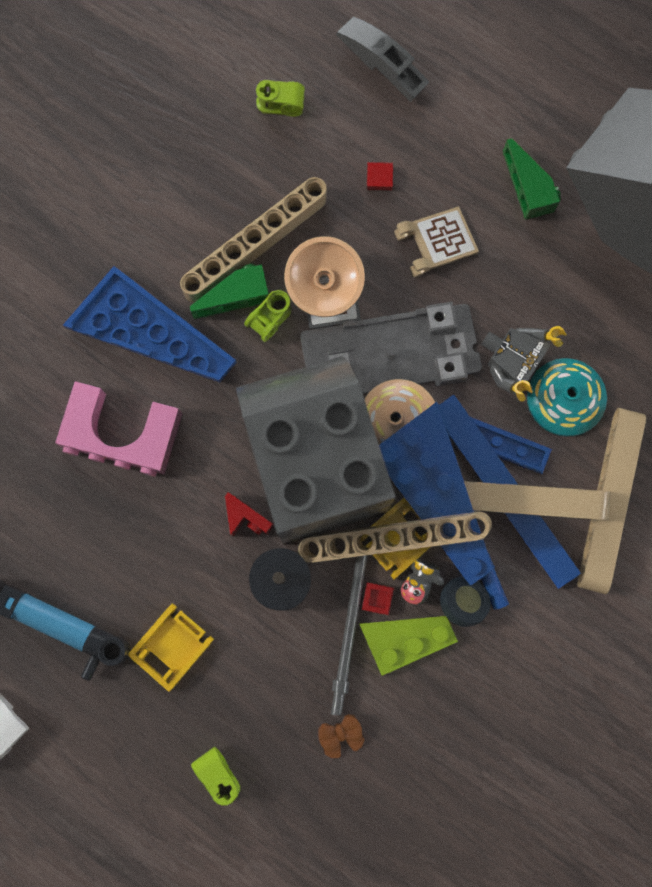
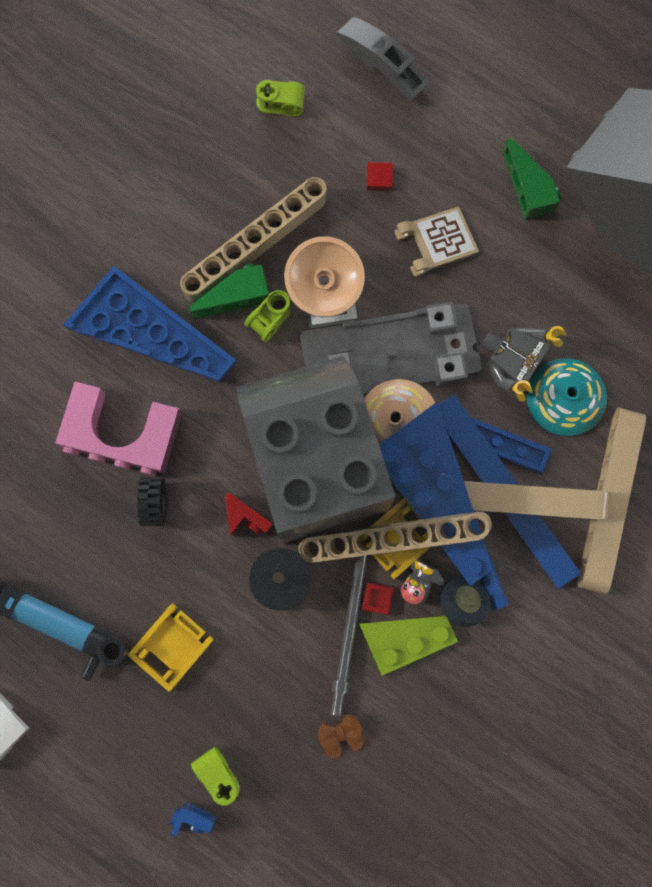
none -> black tyre [137,477,167,526]
none -> blue bracket [169,802,217,838]

